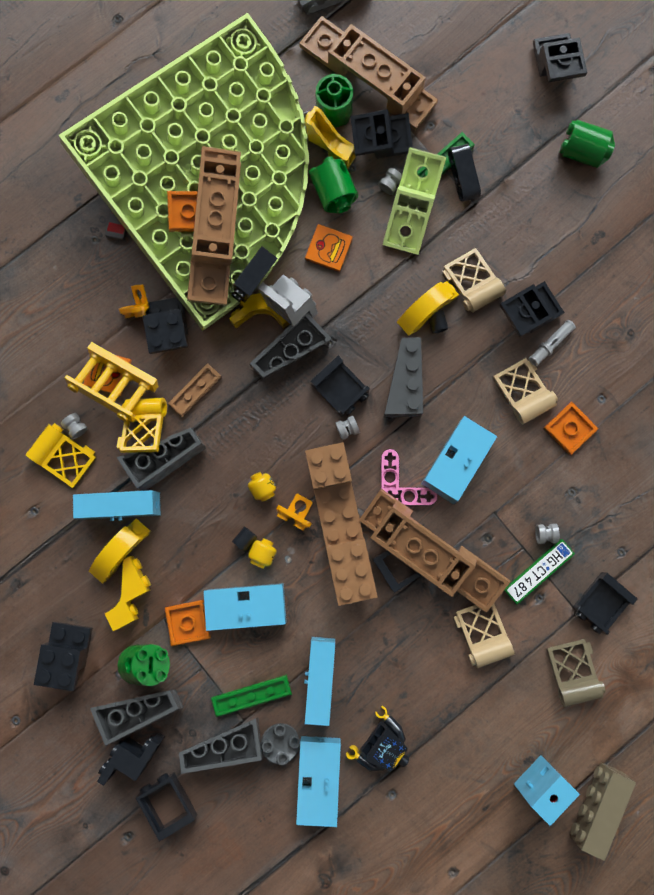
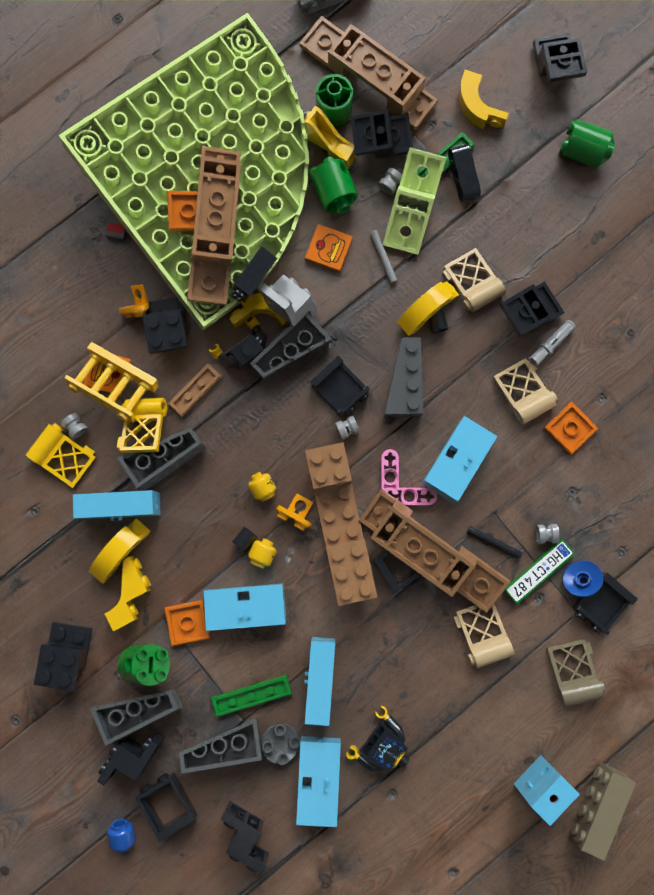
none -> blue head [107,819,135,853]
none -> black torso [209,315,267,368]
none -> black bracket [221,800,269,874]
none -> light grey bar [370,230,398,284]
none -> yellow arch [458,70,509,129]
none -> black bar [467,526,522,559]
none -> blue dish [563,561,603,597]

